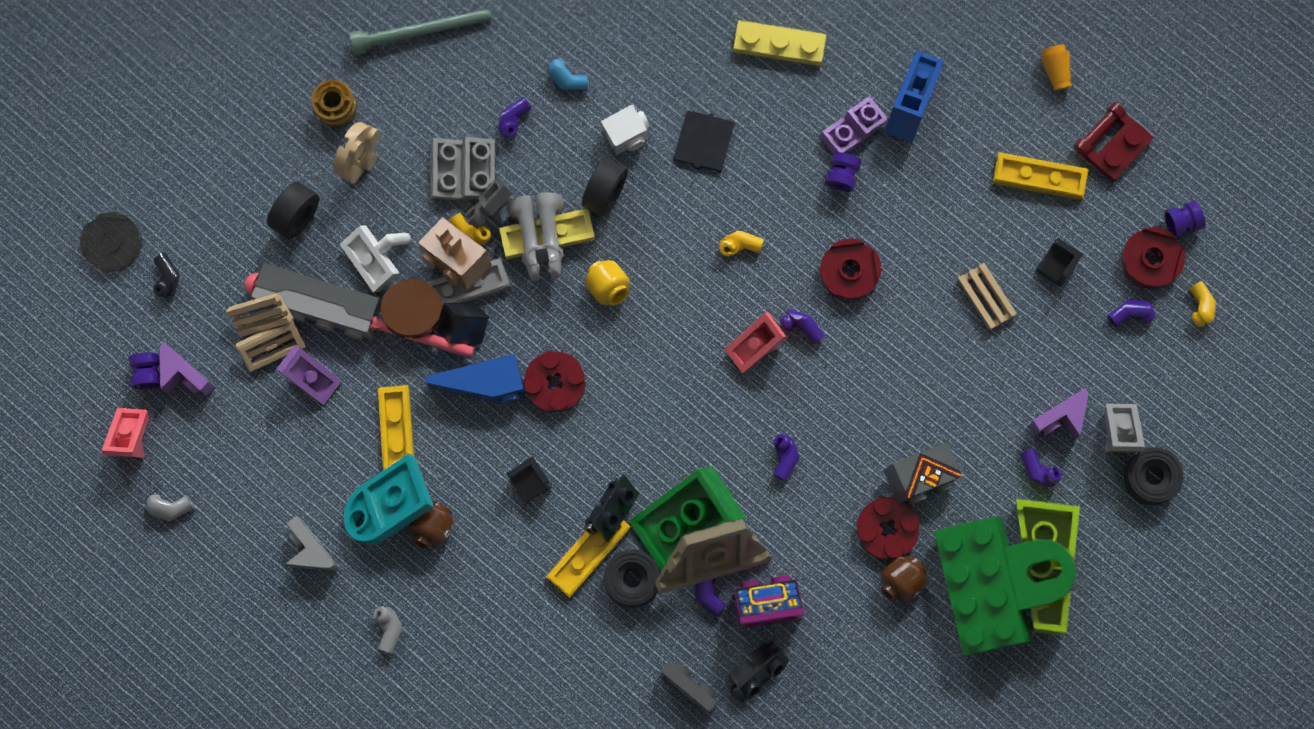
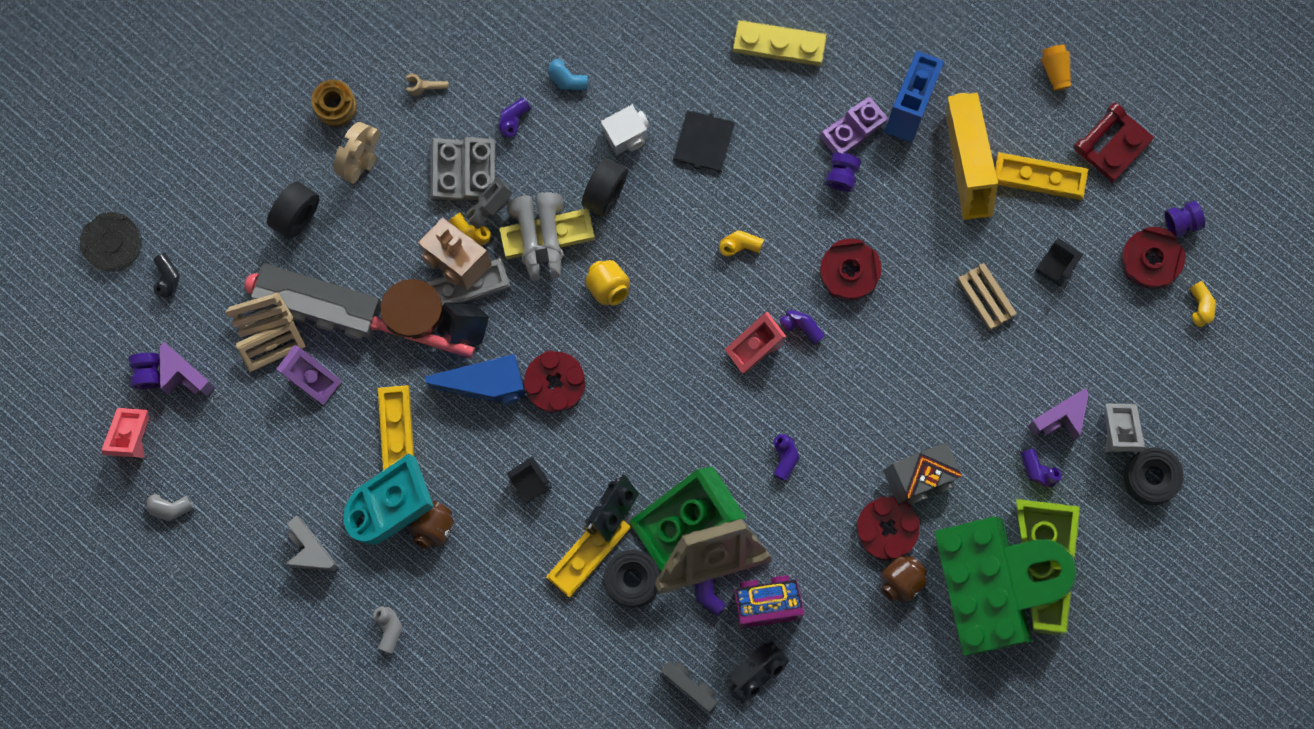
white plate [340,225,410,292] -> none
sand green piece [350,10,492,56] -> none
dark purple arm [1107,300,1155,327] -> none
none -> tan hand [405,74,448,96]
none -> yellow slope [946,93,998,220]

